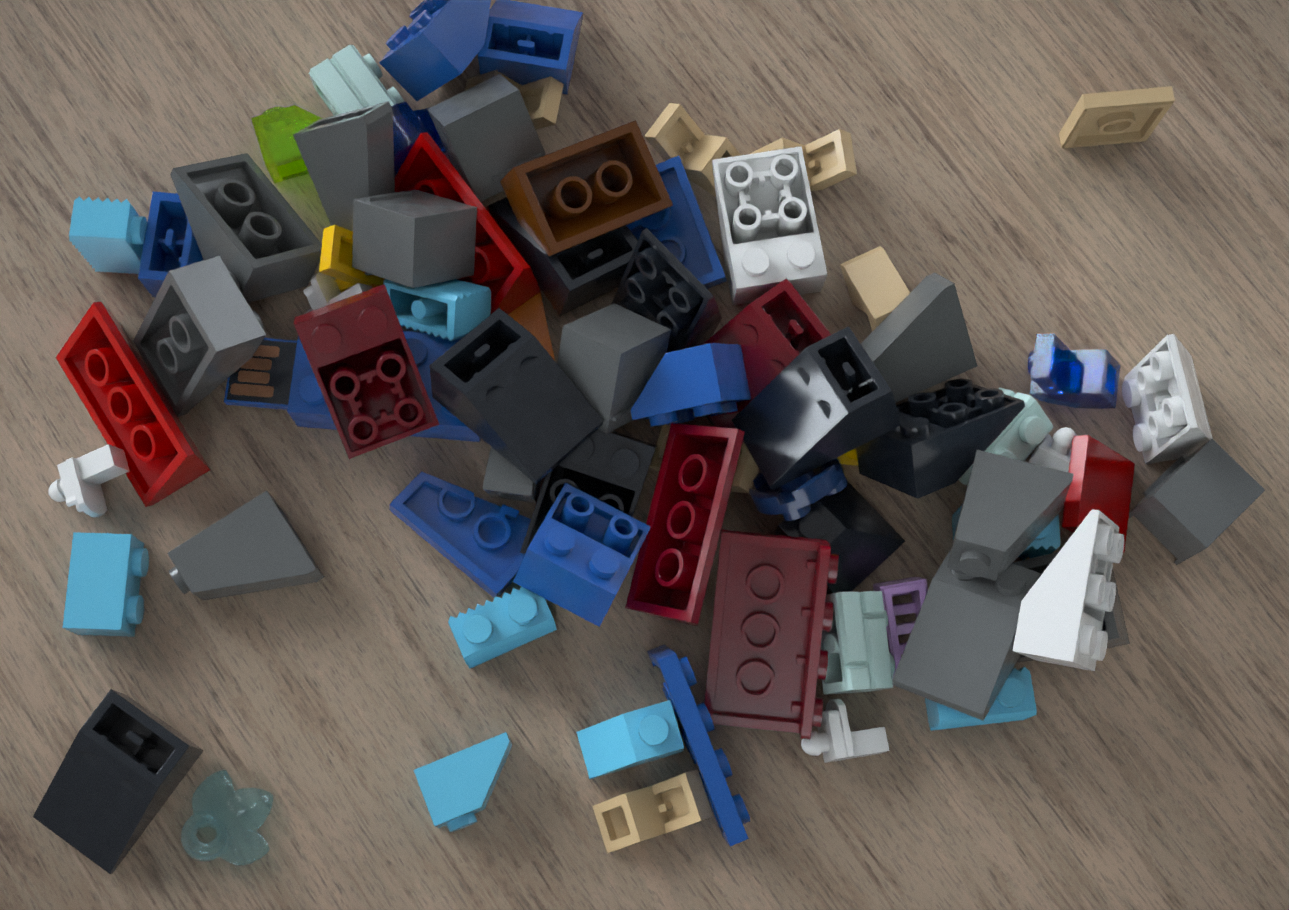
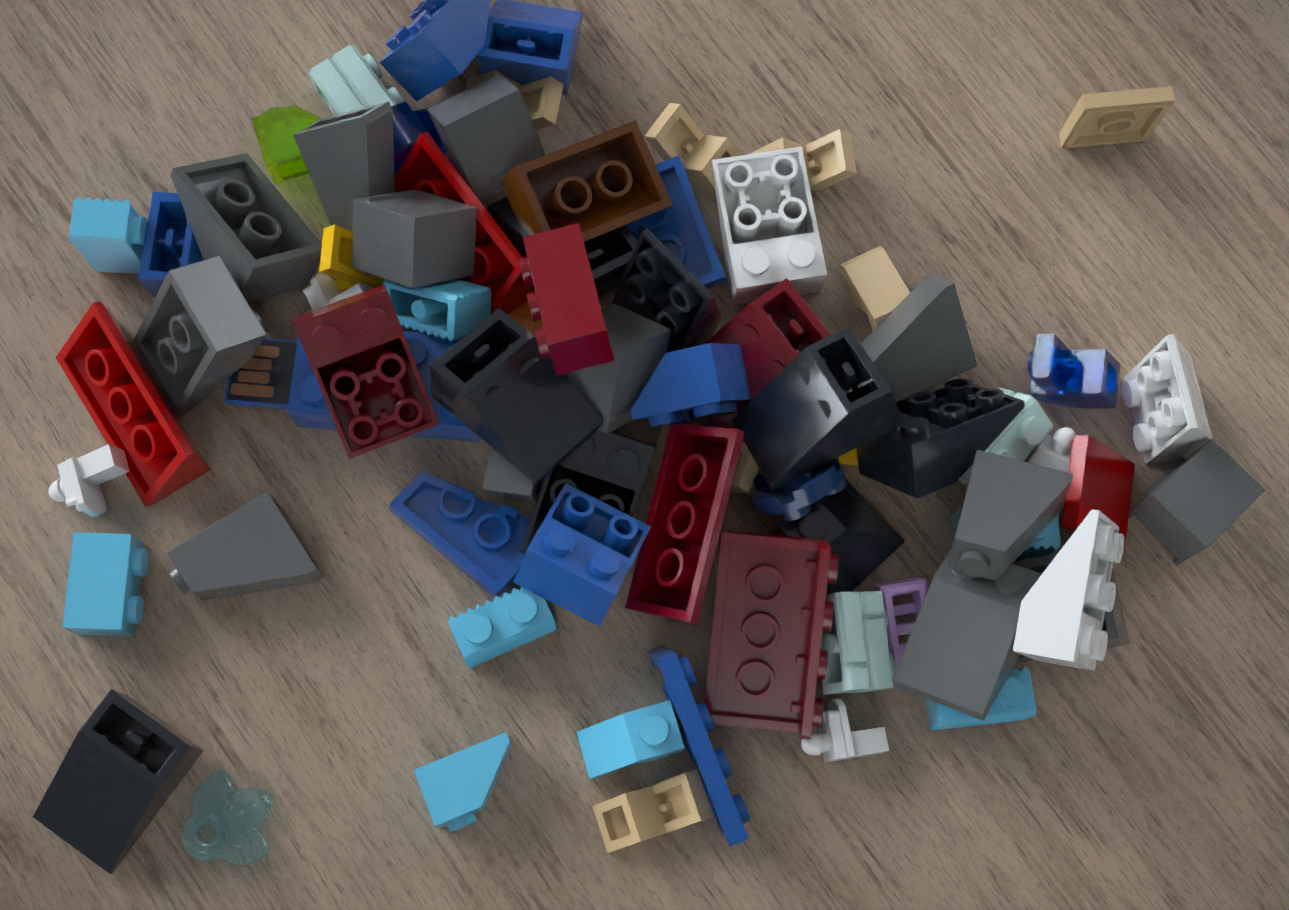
none -> dark red brick [519,223,615,376]

